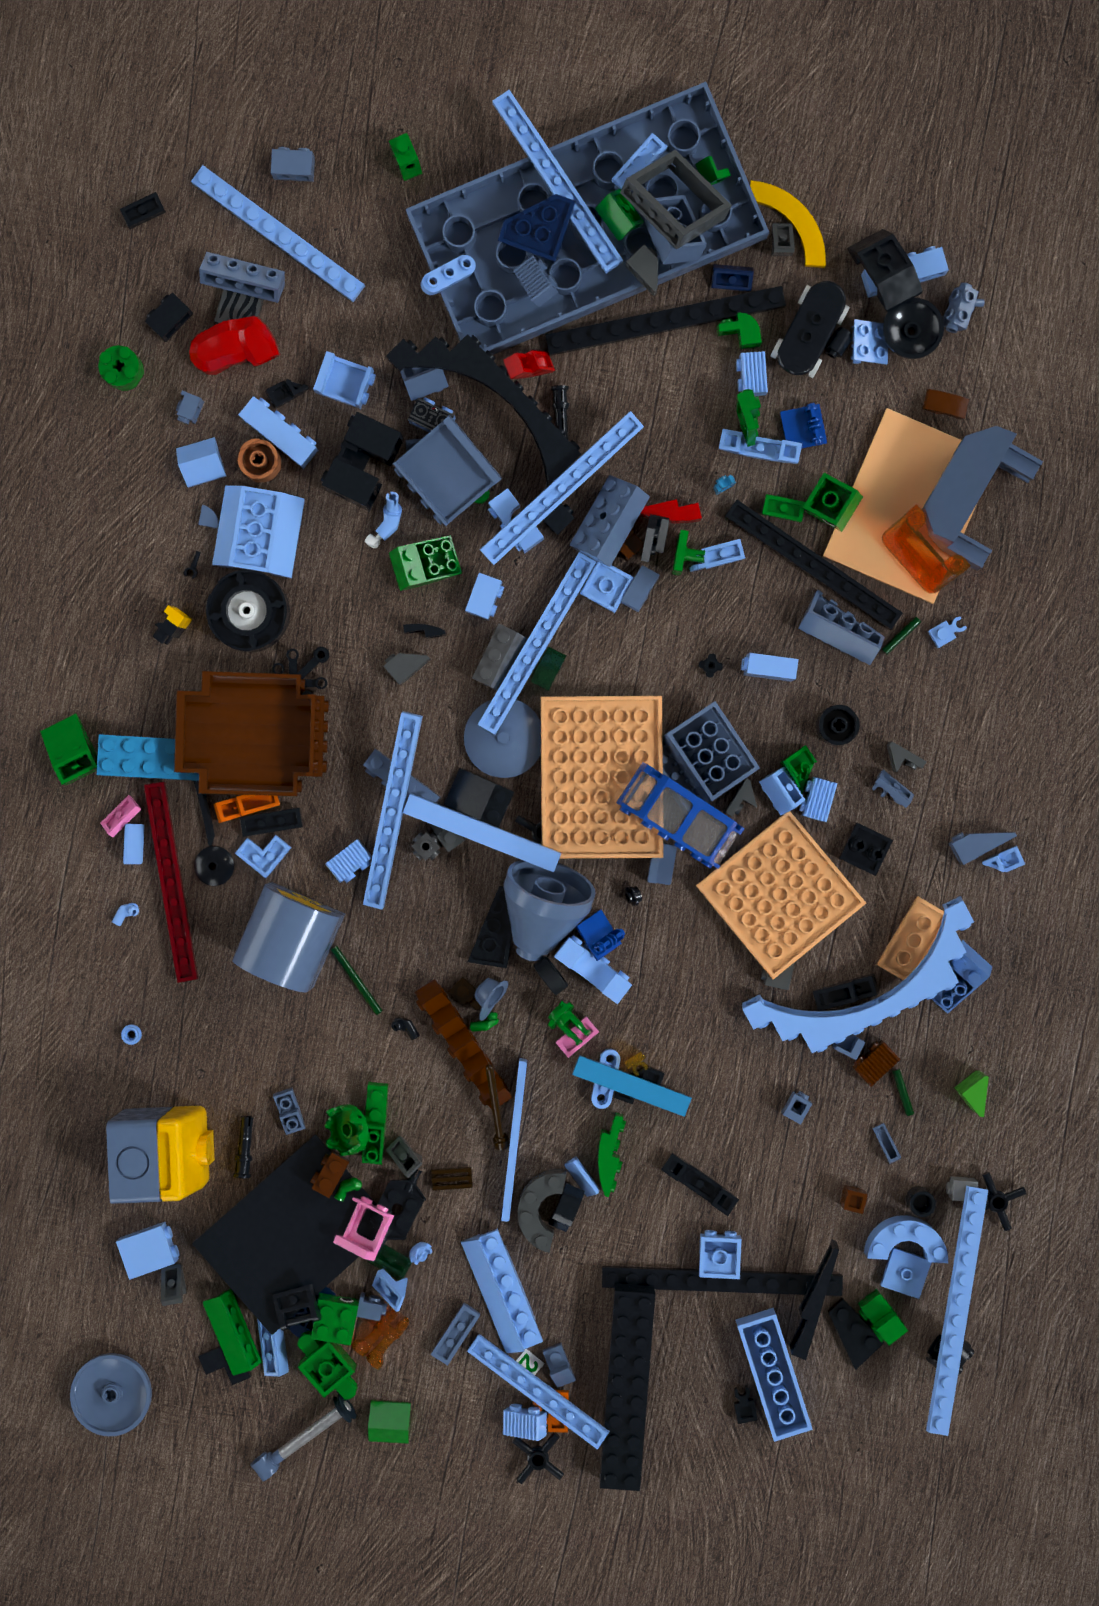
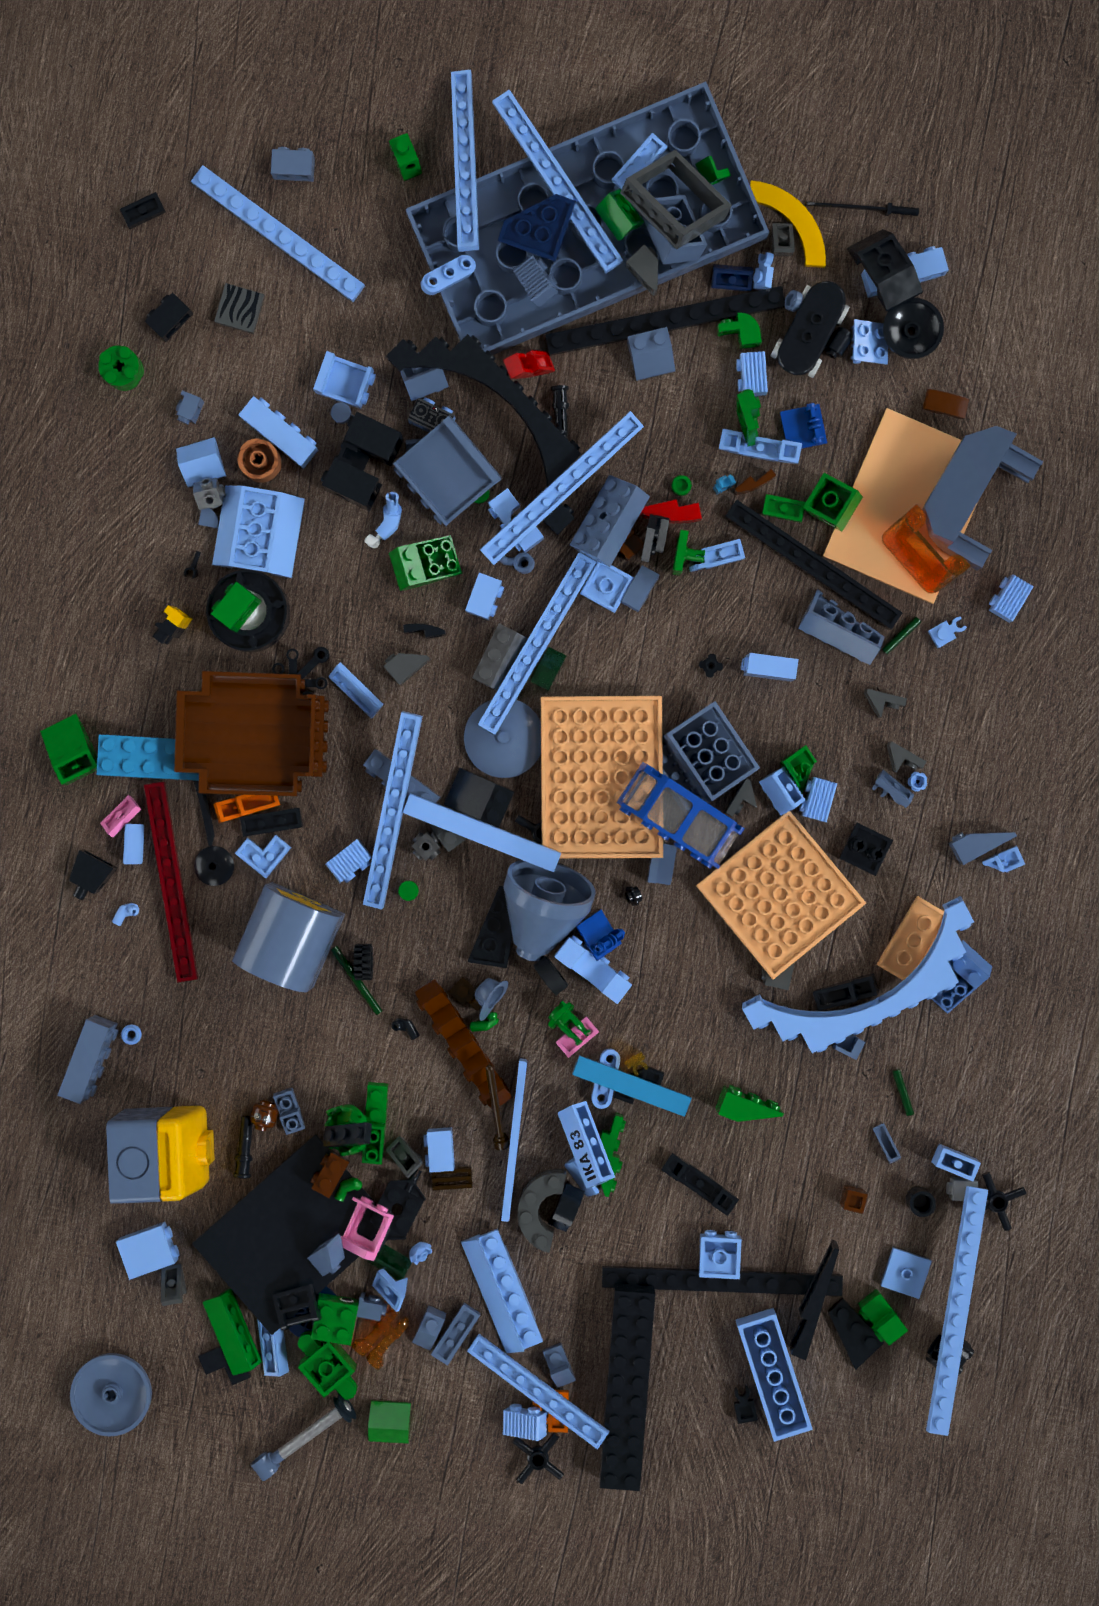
red piece [189,316,280,375] -> none
sand blue brick [199,252,285,303] -> none
black slope [265,379,309,409] -> none
white sticker [516,1349,545,1375] -> none
sand blue brick [781,1091,812,1125] -> none
black brick [816,705,860,746] -> none
reddish brown brick [853,1040,901,1087] -> none
light blue brick [864,1215,948,1263] -> none
sand blue brick [943,283,985,333] -> none
bright green slope [954,1070,989,1117] -> none
none -> sand blue brick [57,1015,119,1104]
none -> black torso [69,849,118,900]
none -> flat silver brick [193,478,226,510]
none -> green brick [211,582,262,632]
none -> reddish brown head [250,1100,279,1131]
none -> sand blue slope [308,1234,345,1276]
none -> black plate [323,1122,372,1148]
none -> light blue plate [328,662,384,718]
none -> sand blue tile [331,402,352,424]
none -> black tyre [354,944,373,980]
none -> green tile [398,881,419,901]
none -> sand blue slope [412,1305,447,1350]
none -> light blue brick [424,1127,455,1172]
none -> light blue plate [451,70,479,252]
none -> sand blue plate [499,552,535,574]
none -> light blue brick [558,1101,615,1189]
none -> sand blue slope [627,327,675,381]
none -> green tile [671,475,692,496]
none -> green slope [715,1085,784,1122]
none -> reddish brown slope [734,469,776,495]
none -> light blue plate [753,252,774,290]
none -> sand blue tile [785,290,803,312]
none -> black sword [805,202,919,216]
none -> dark grey slope [864,689,907,718]
none -> light blue plate [907,772,927,792]
none -> light blue brick [931,1144,981,1181]
none -> light blue brick [989,574,1033,623]

